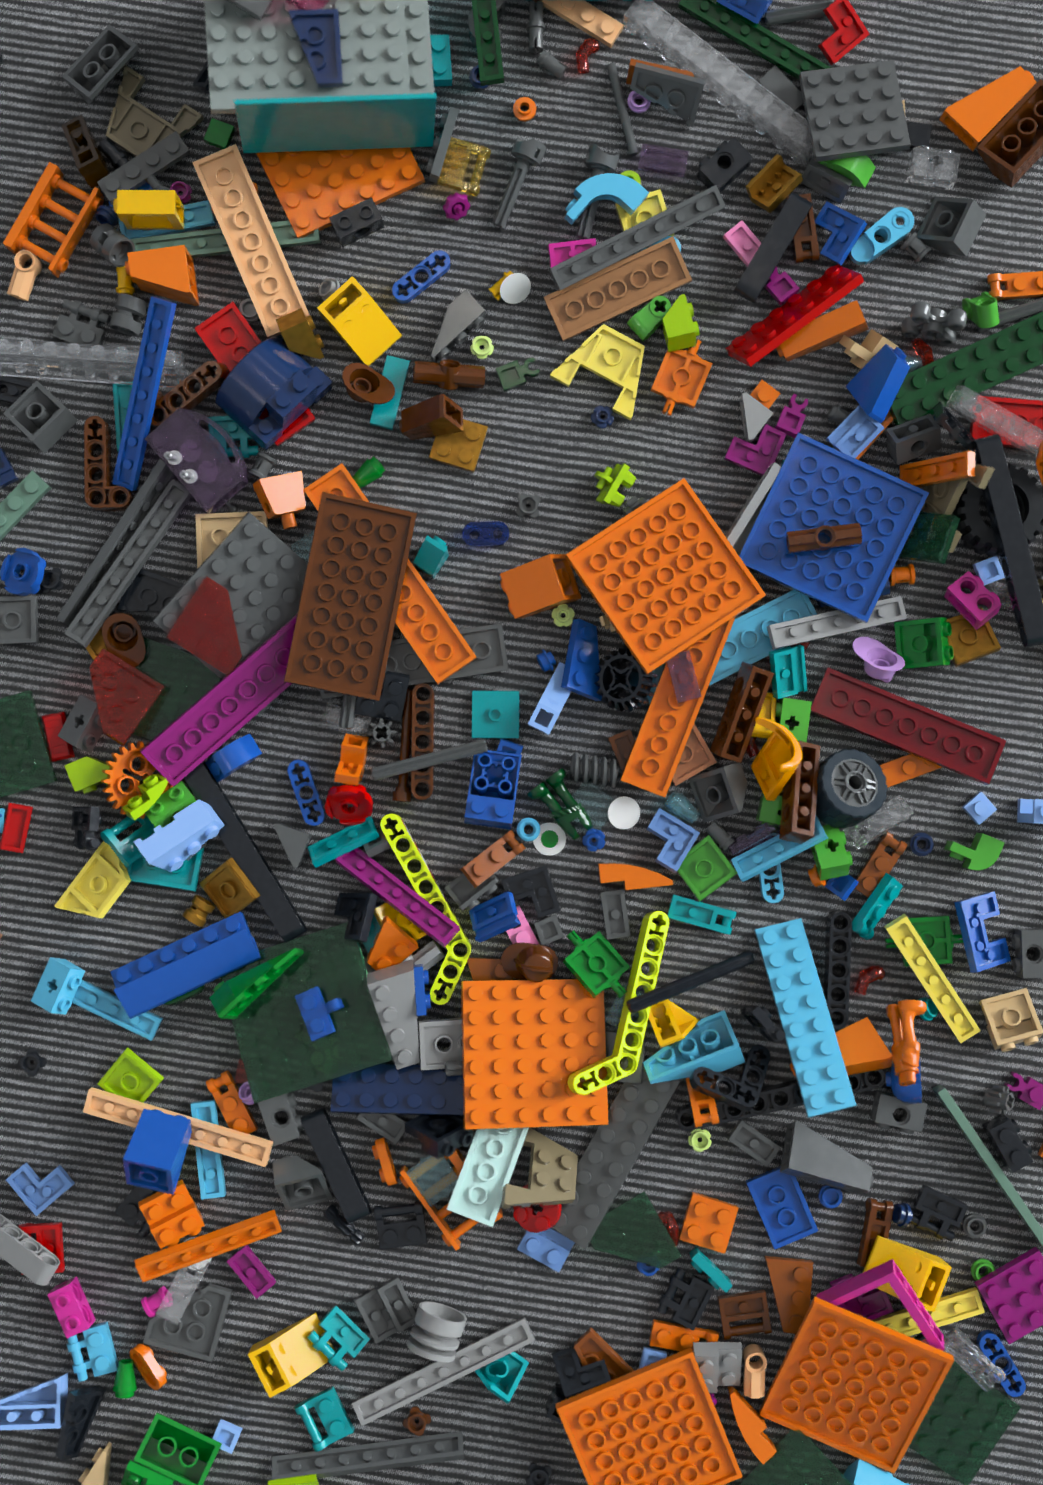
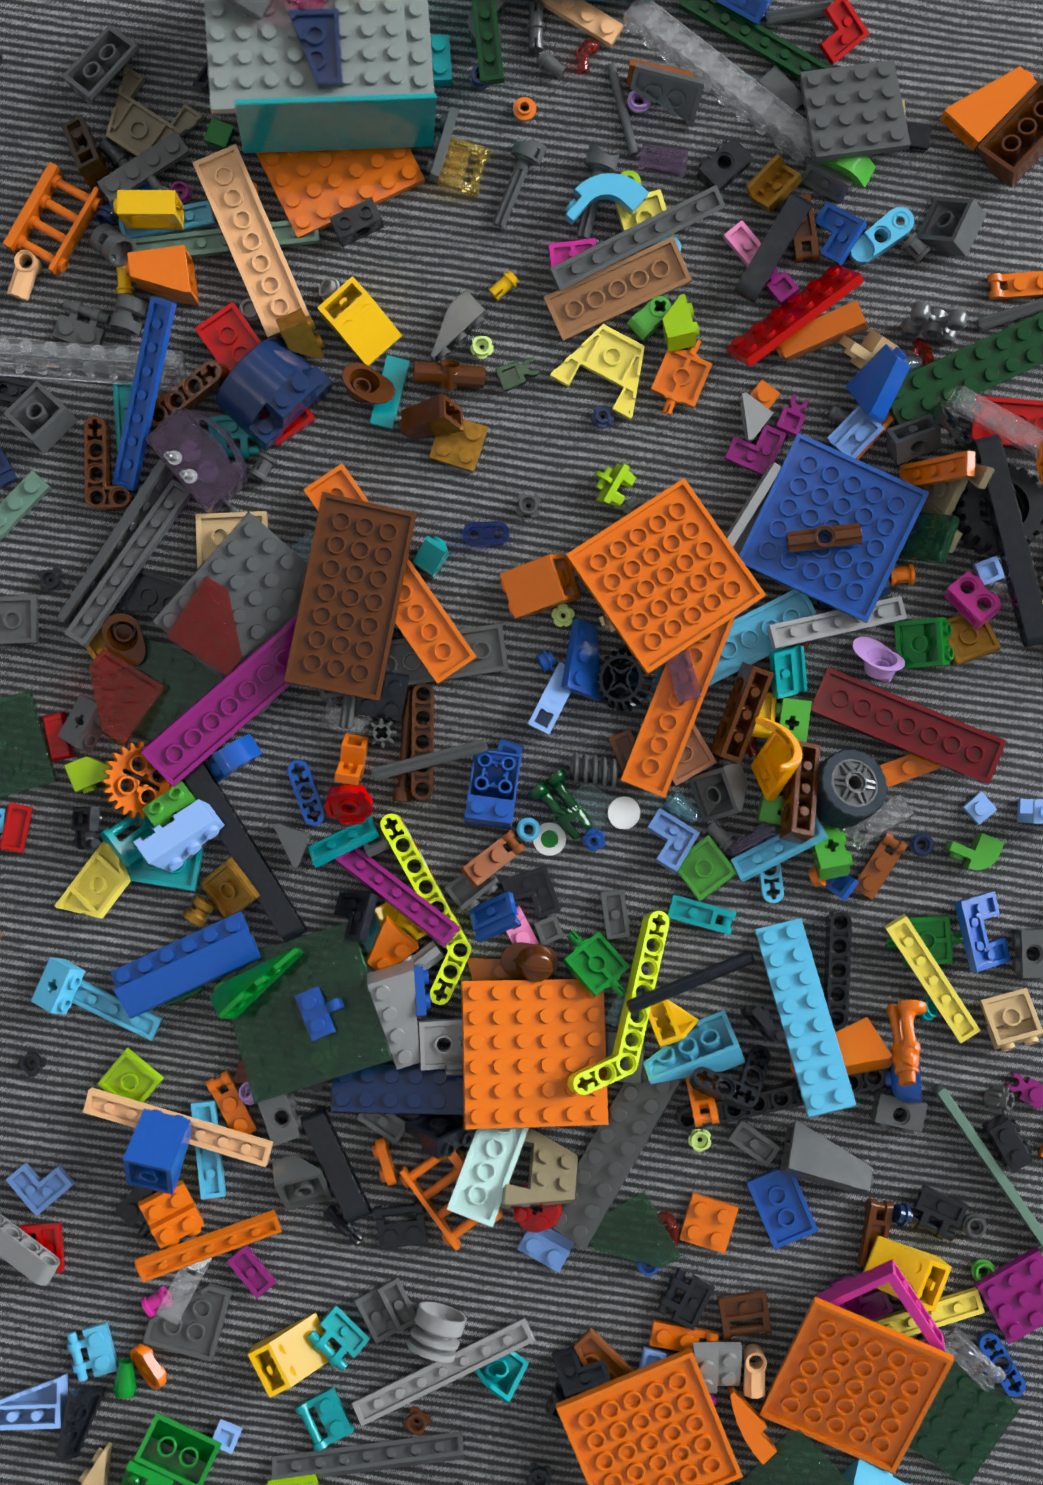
blue plate [0,548,46,596] -> none
dark pink brick [47,1276,96,1339] -> none
lime slope [122,774,168,821] -> none
torso [253,471,306,530] -> none
green cone [352,456,386,489] -> none
blue beam [392,250,450,304] -> none
clear light blue piece [406,1155,459,1206] -> none
magenta piece [442,192,471,221] -> none
teal plate [472,691,519,739] -> none
white sticker [500,273,531,304] -> none
orange slope [598,863,673,890] -> none
teal plate [689,1246,733,1293] -> none
dark orange wing [765,1256,813,1334] -> none
blue plate [818,1185,843,1208] -> none
teal plate [852,873,903,940] -> none
clear red arm [854,965,885,995] -> none
clear brick [905,145,961,190] -> none
bright green piece [962,291,1000,328] -> none

